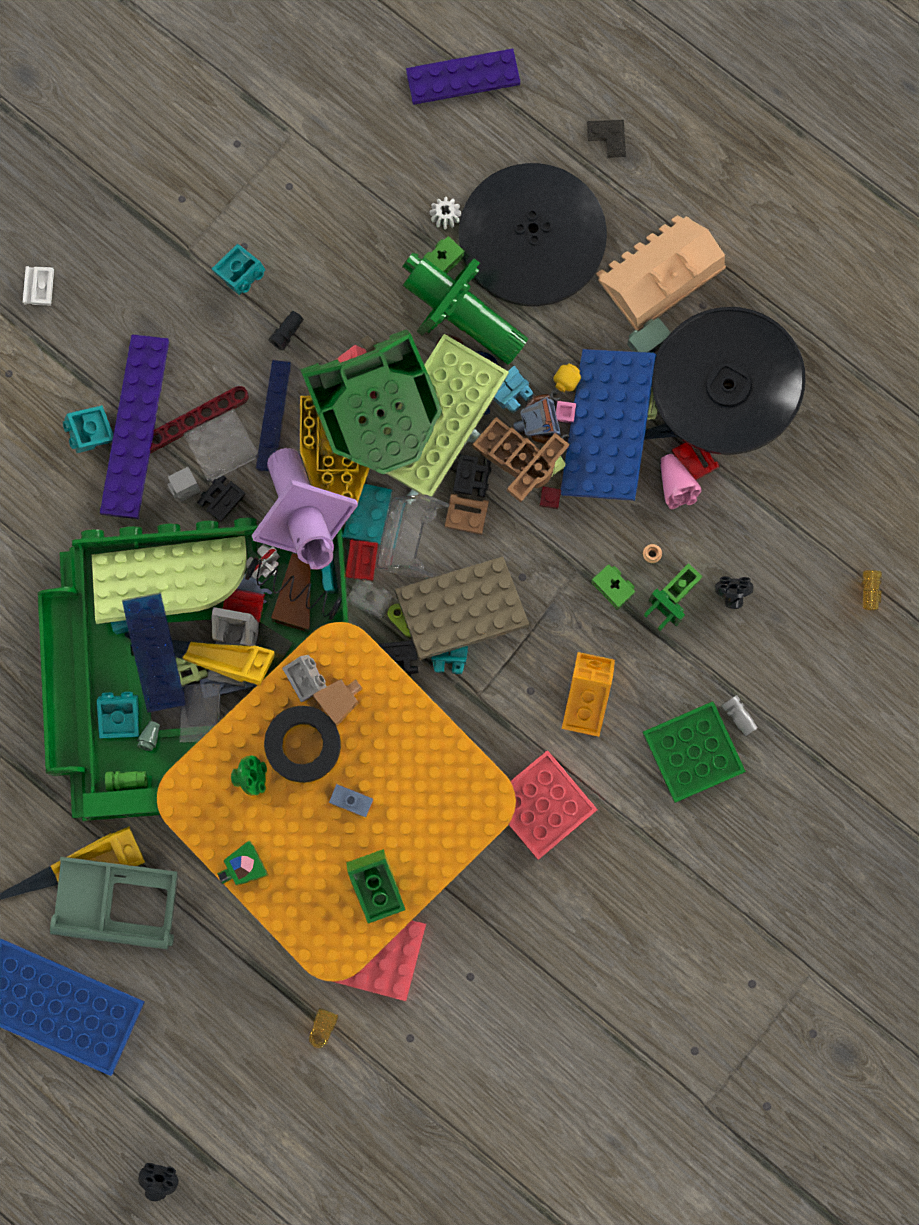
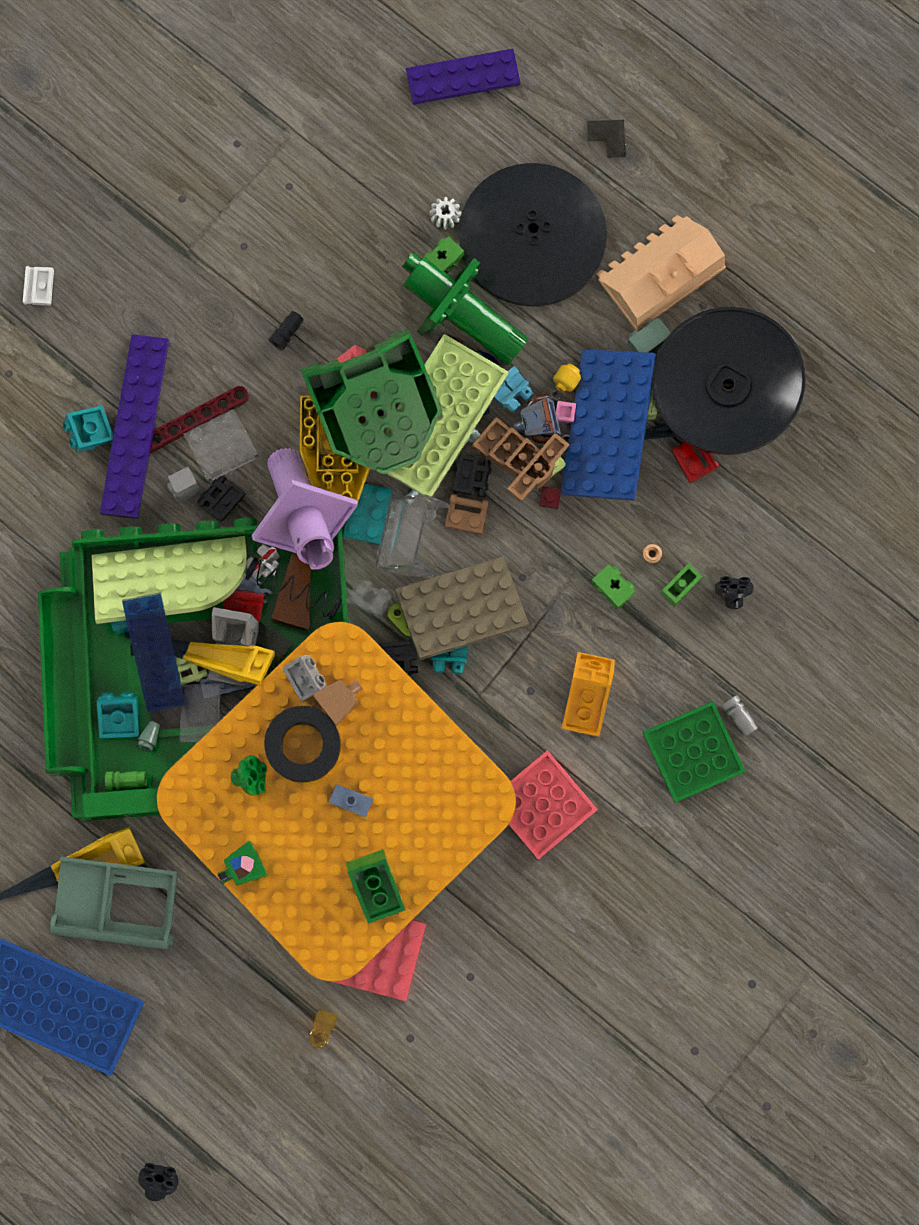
teal plate [211,244,266,295] -> none
clear blue plate [256,360,291,472] -> none
teal plate [321,558,338,594] -> none
red plate [346,540,378,581] -> none
green plate [644,588,685,631] -> none
bright pink cone [660,454,701,509] -> none
clear yellow axle [862,570,882,611] -> none

